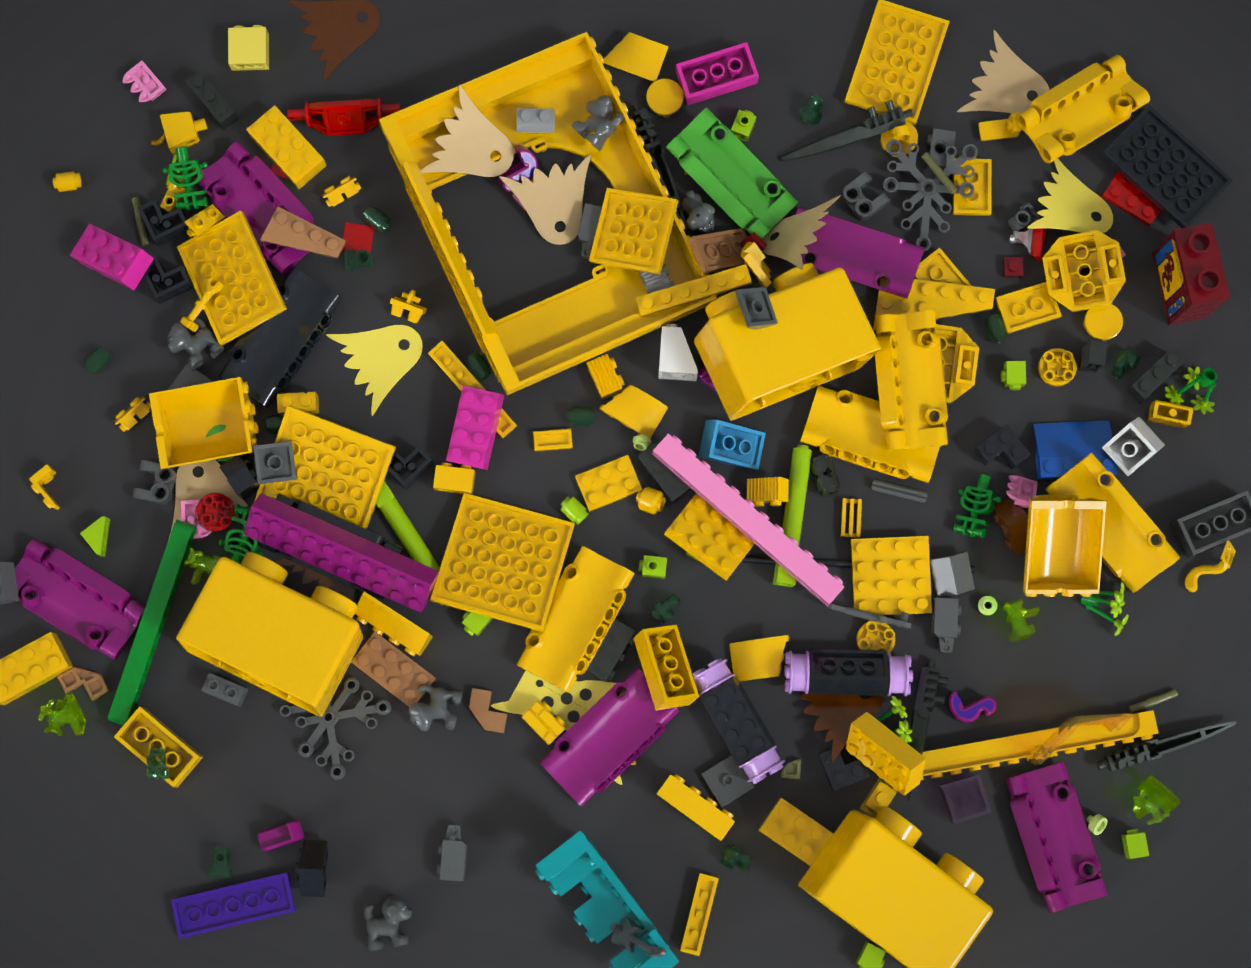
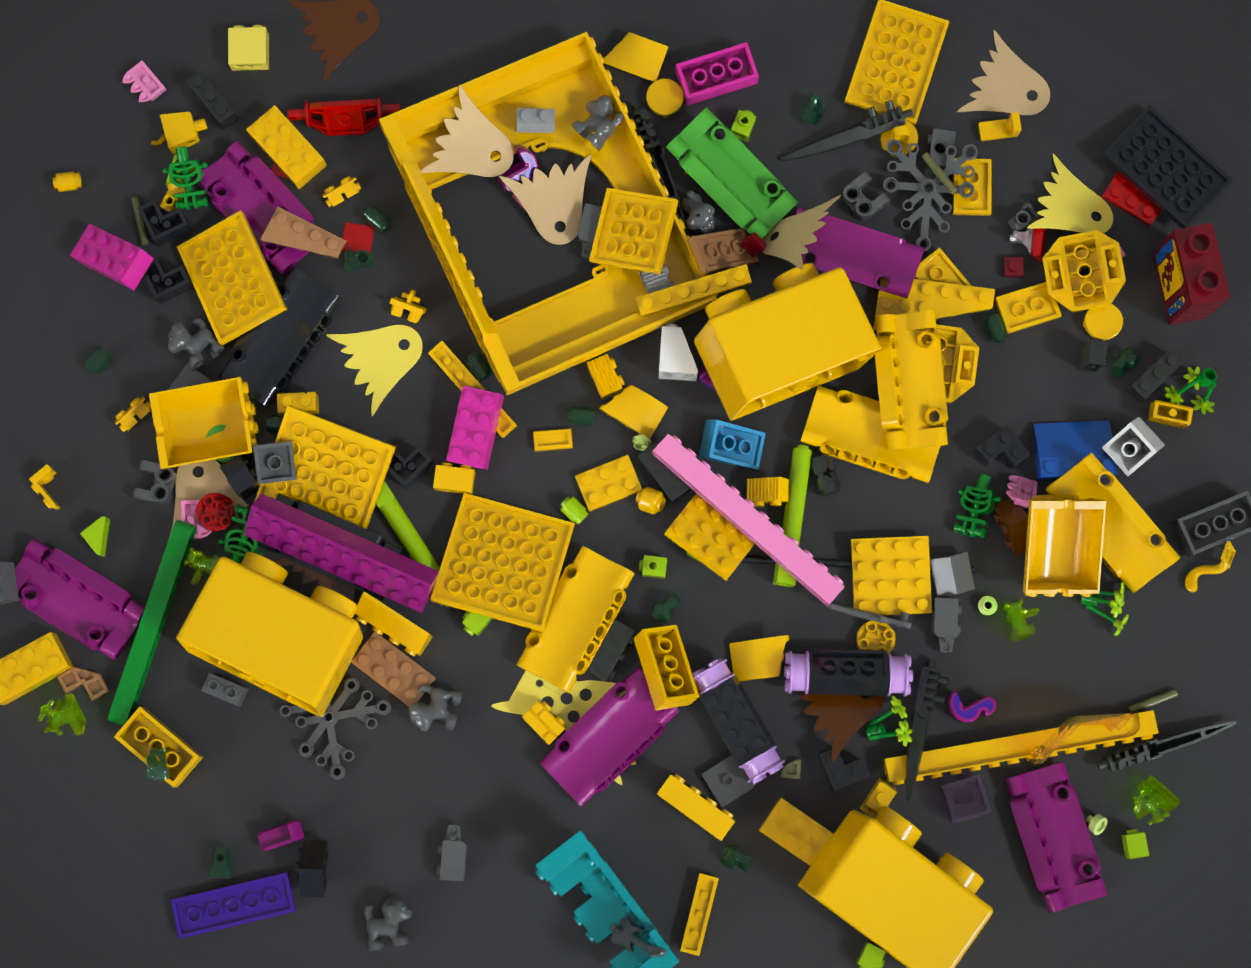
yellow piece [180,277,224,332] -> none
yellow hinge [184,204,225,237] -> none
medium nougat tile [469,688,508,733] -> none
dark grey slope [735,287,778,330] -> none
yellow slope [741,242,772,287] -> none
yellow tile [840,498,862,538] -> none
yellow brick [845,712,926,796] -> none
dark grey axle [871,480,927,503] -> none
lime brick [1000,361,1026,390] -> none
yellow panel [1015,55,1150,164] -> none
yellow tile [1038,348,1077,387] -> none

